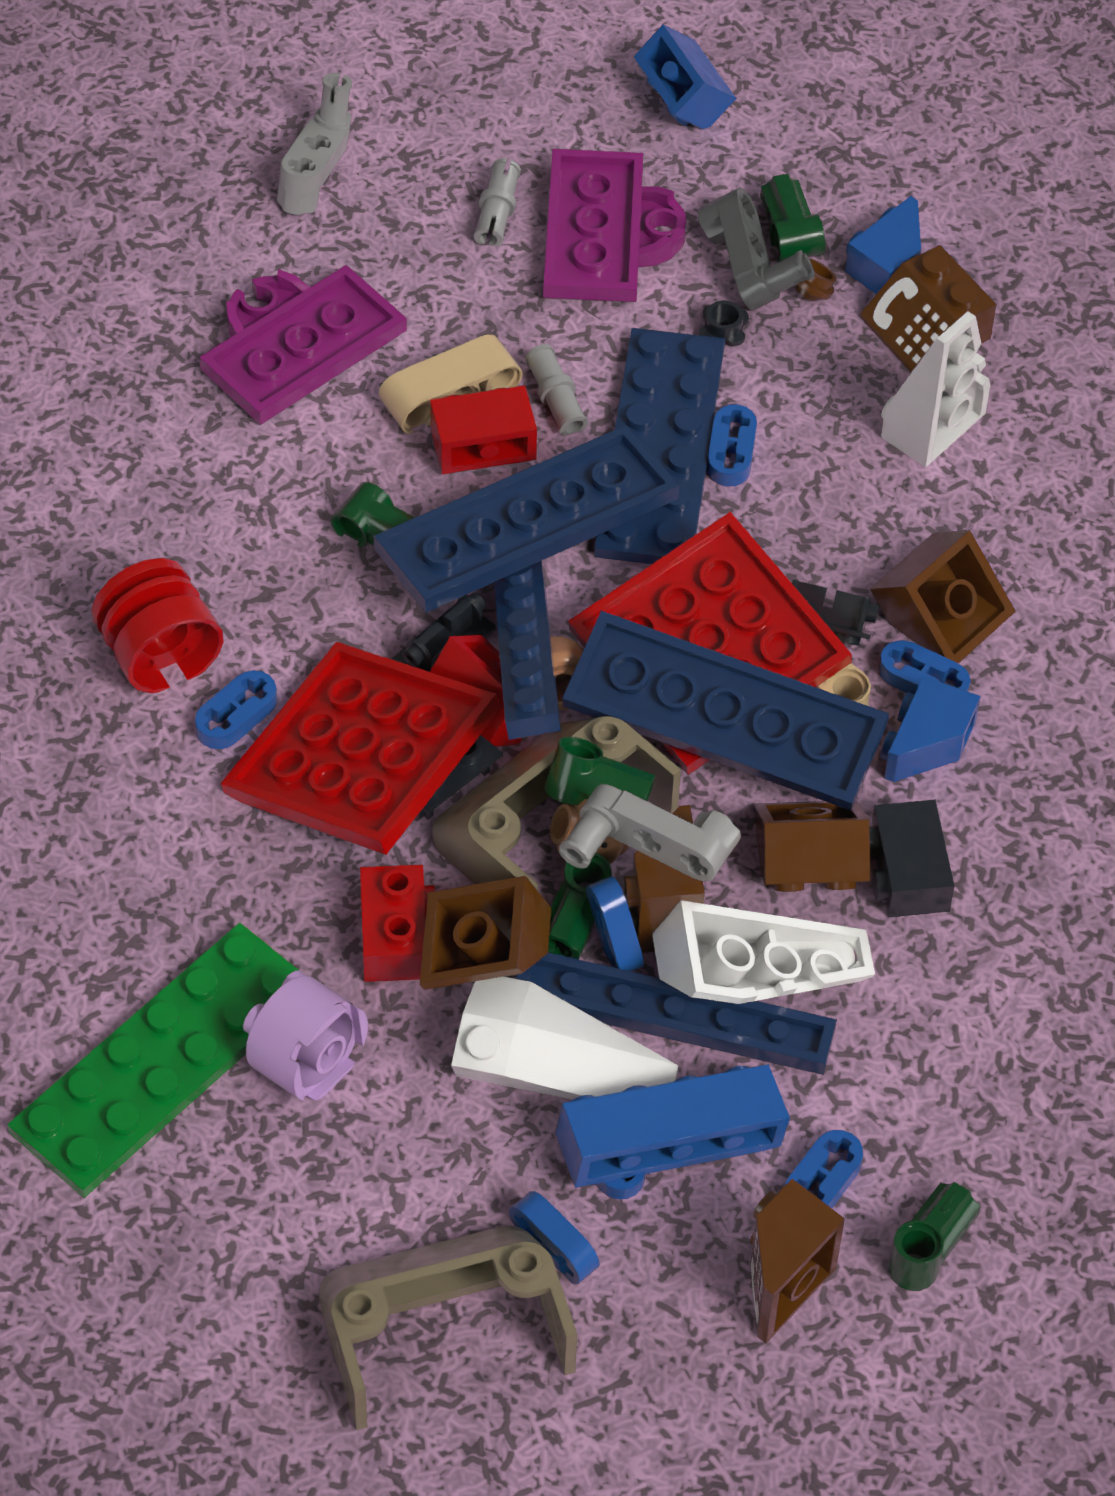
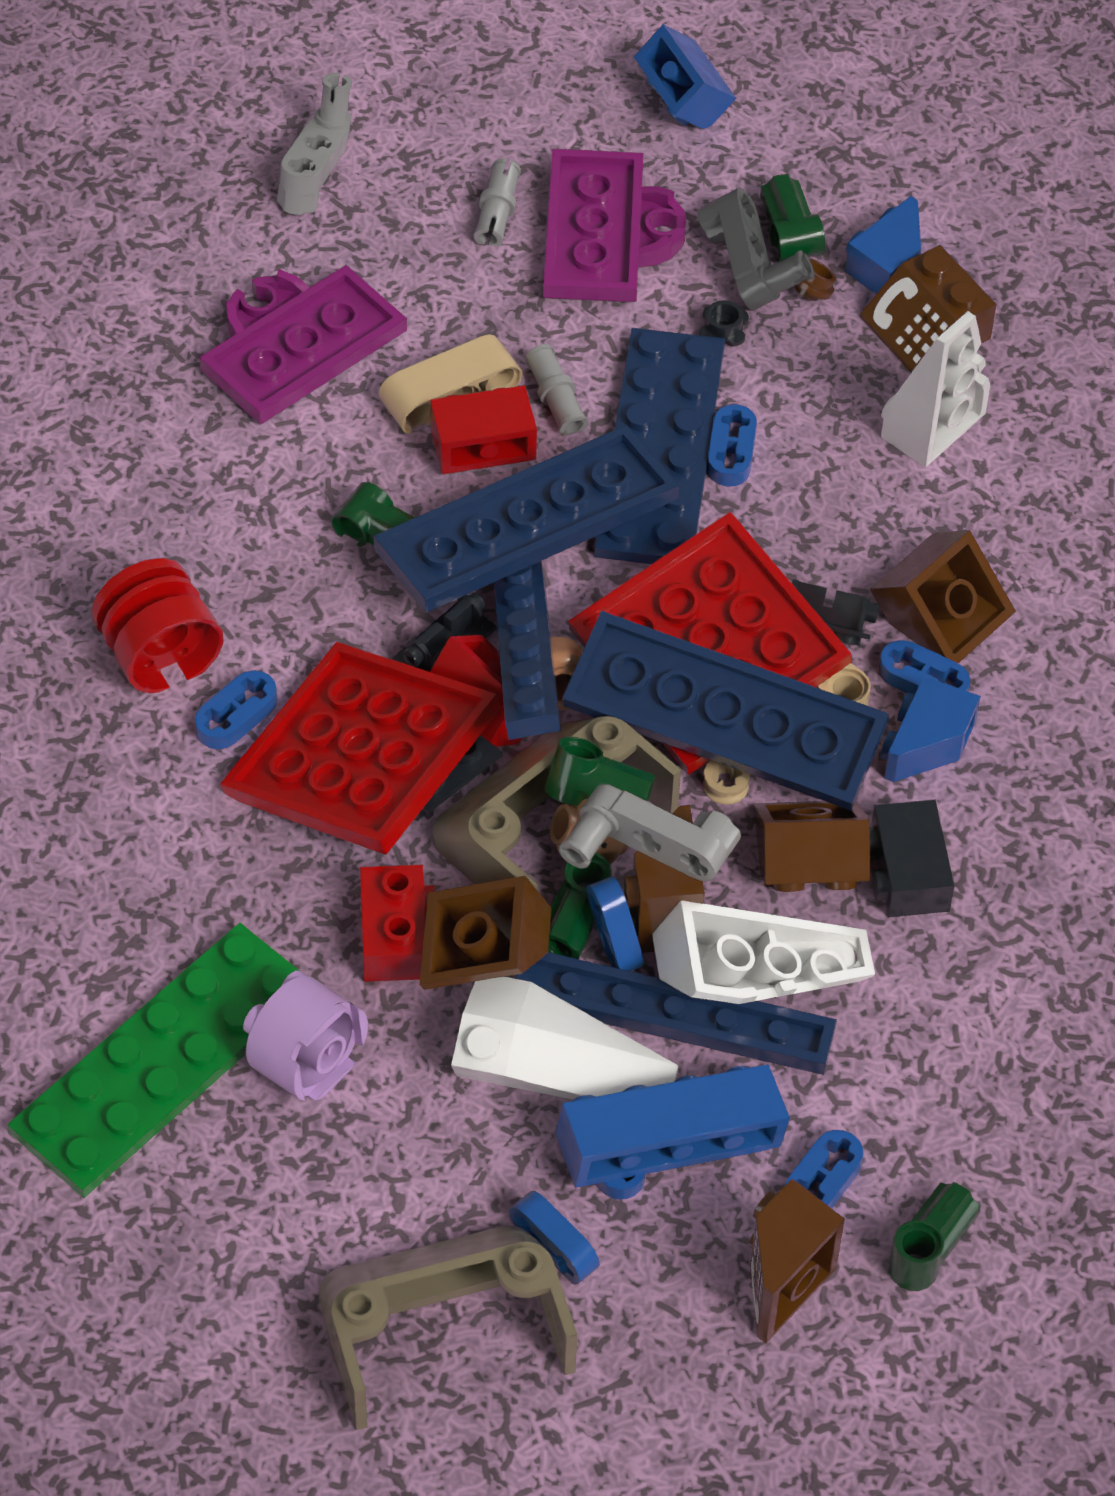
none -> tan bush [703,760,750,805]

